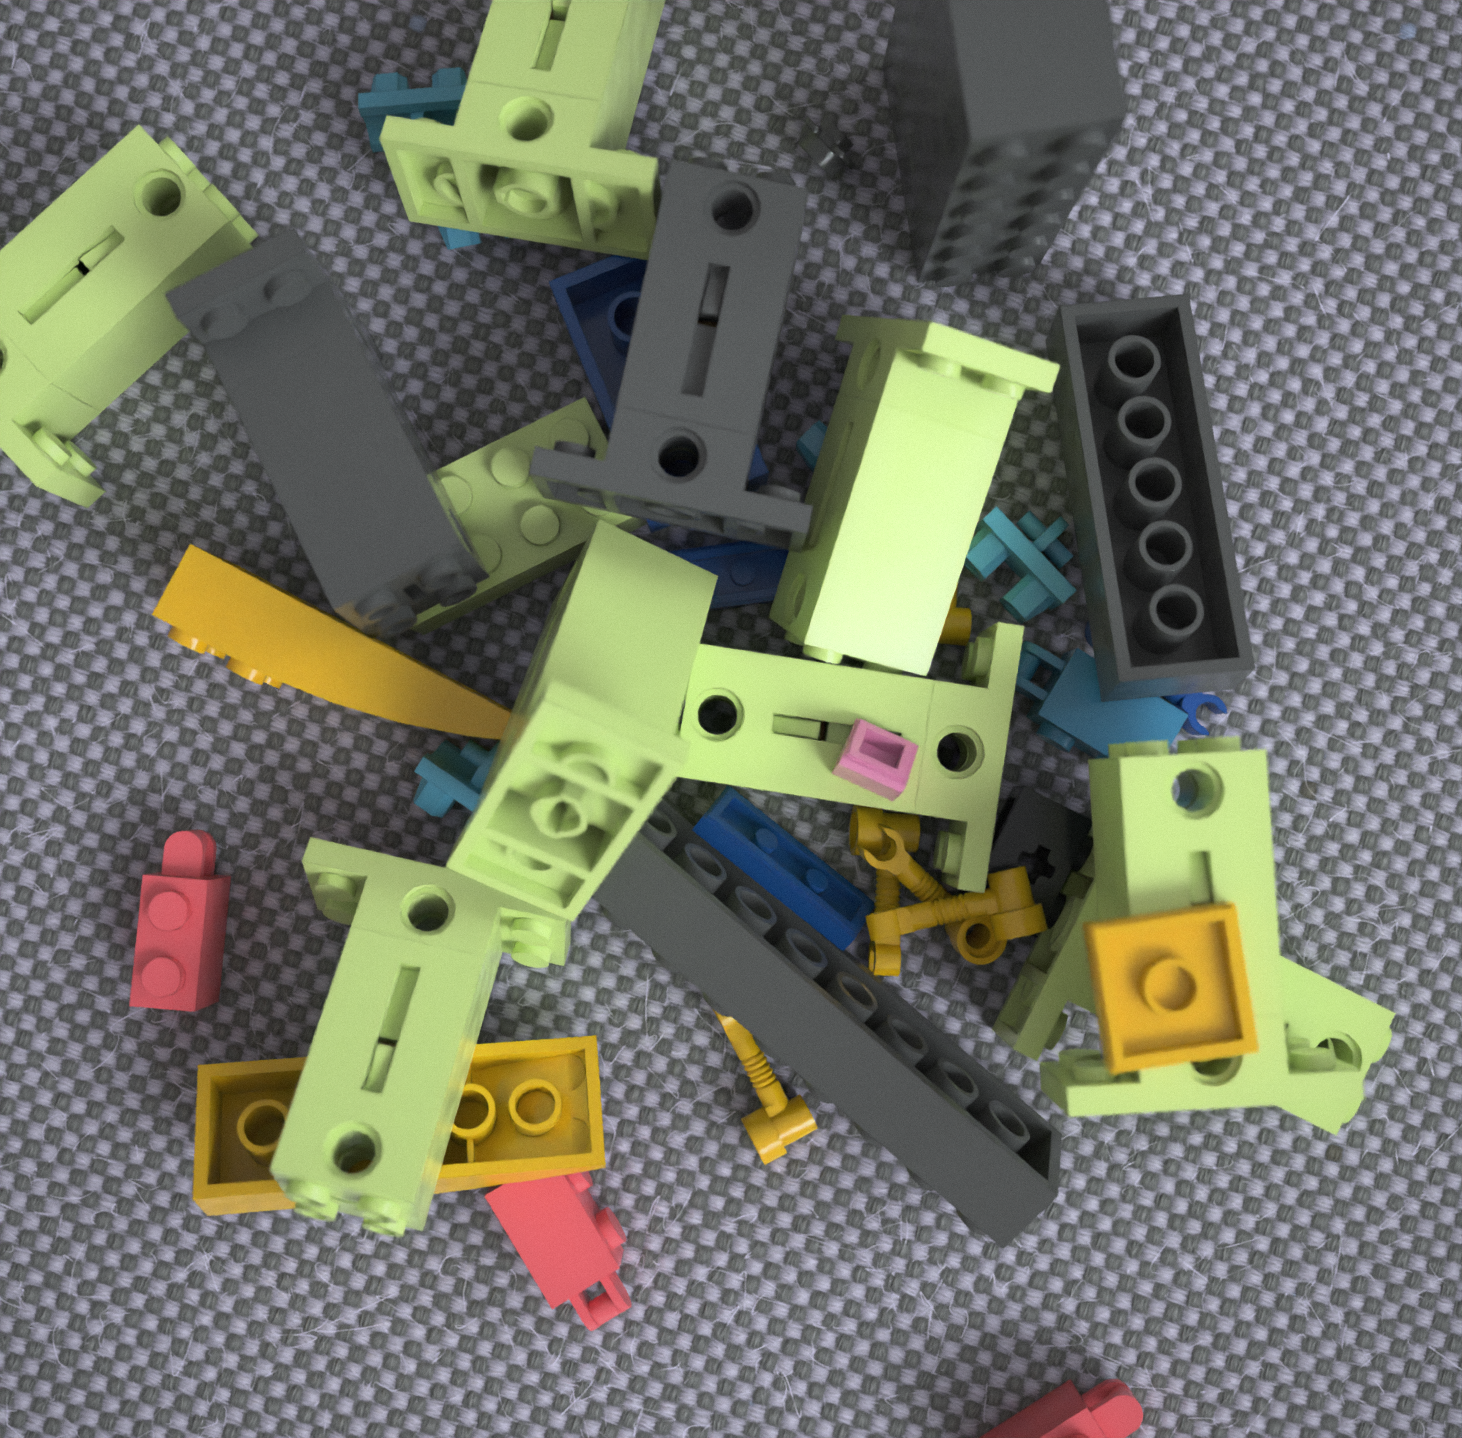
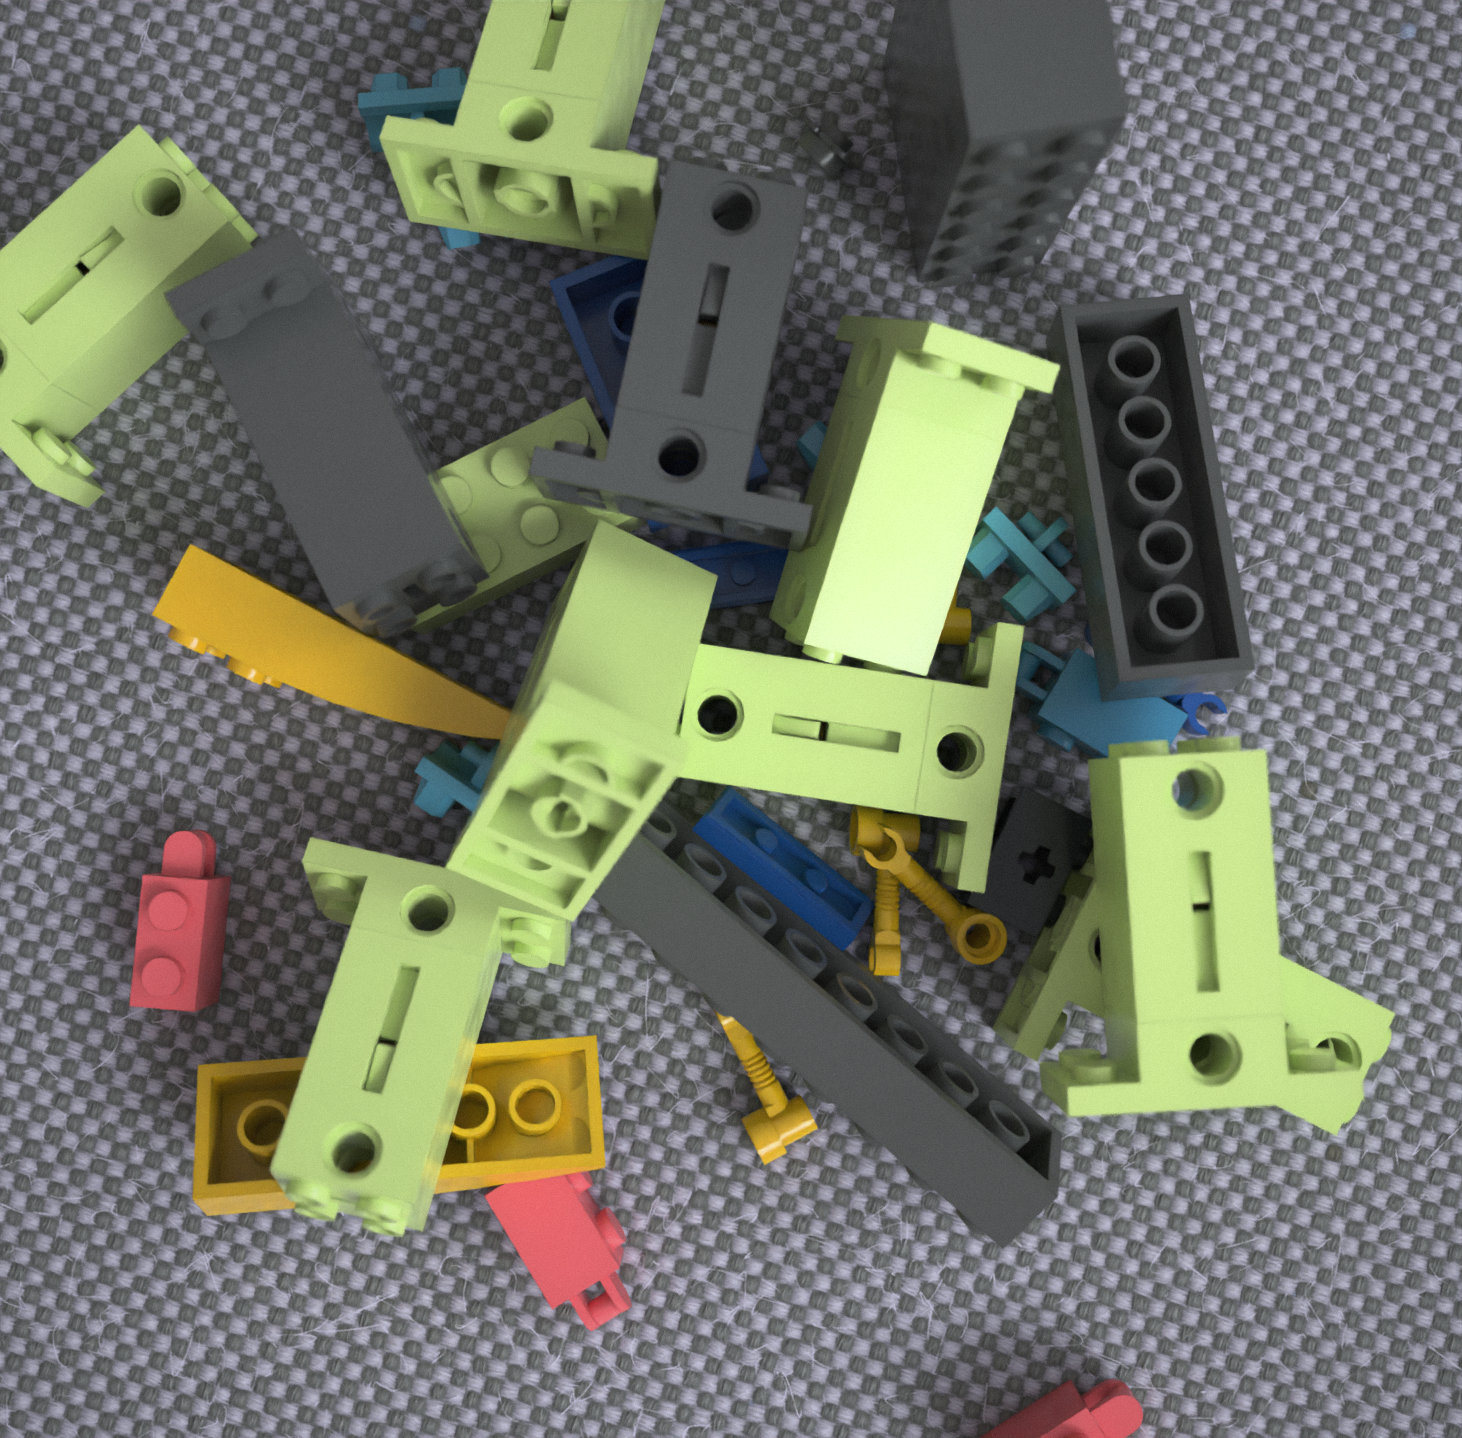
bright pink slope [831,718,918,801] -> none
yellow brick [865,866,1048,941] -> none
yellow tile [1082,901,1259,1074] -> none

